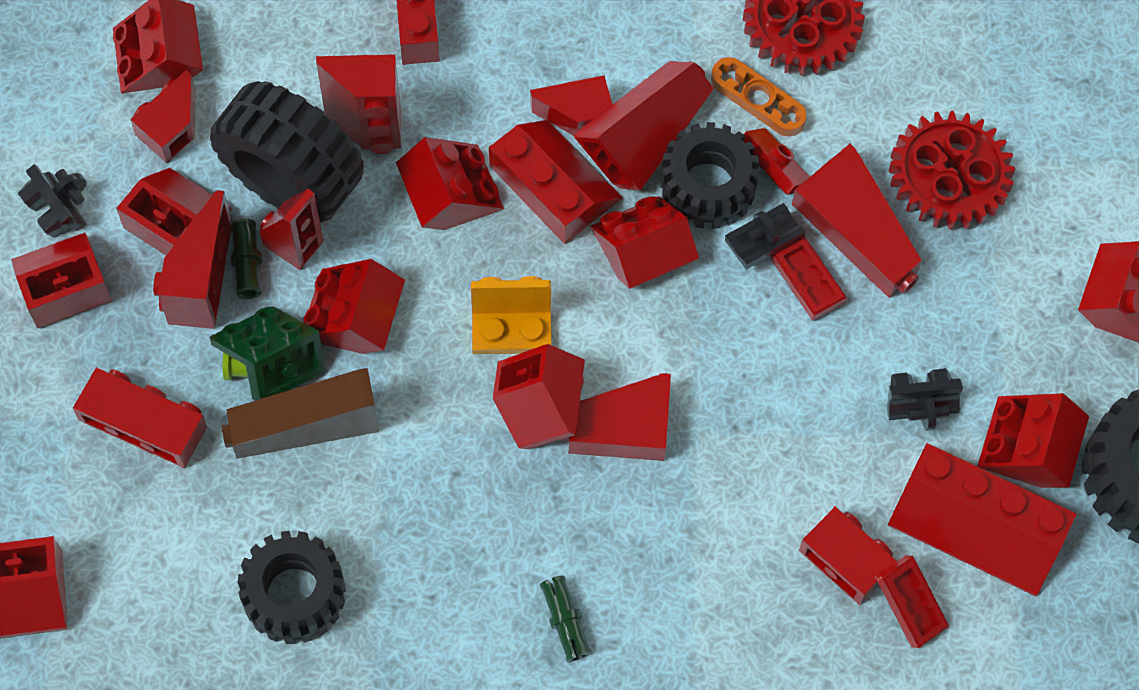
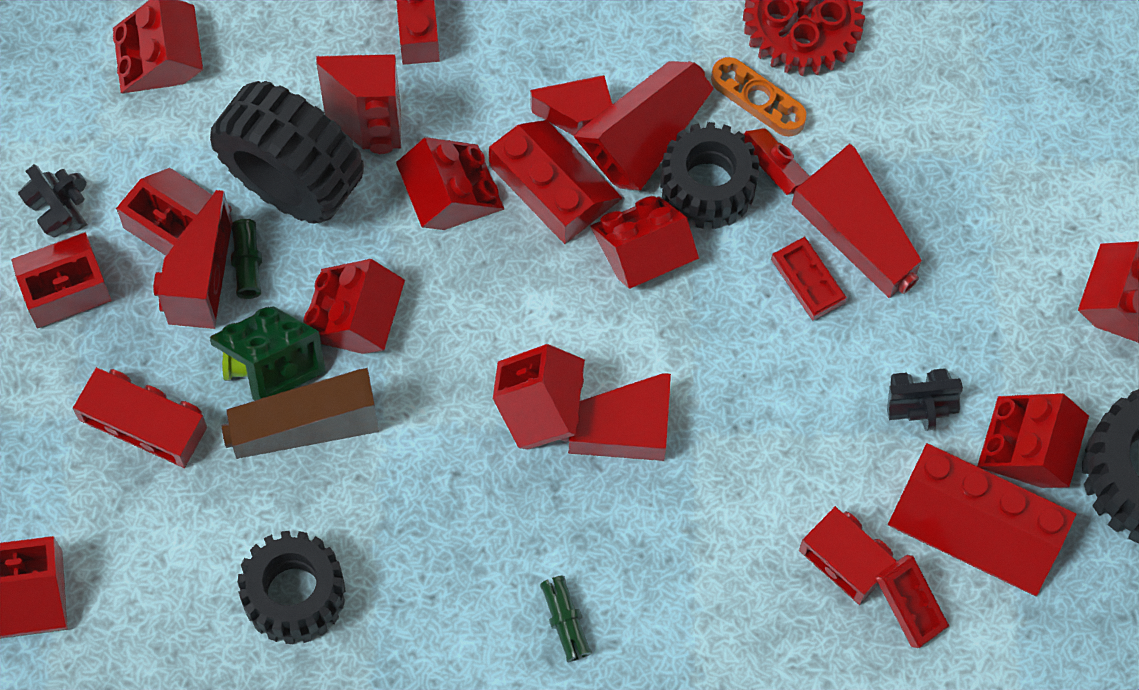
red slope [130,70,196,163] -> none
red slope [260,189,324,270] -> none
light orange bracket [471,276,551,354] -> none
black hips [725,203,805,270] -> none
red gear [888,111,1015,230] -> none

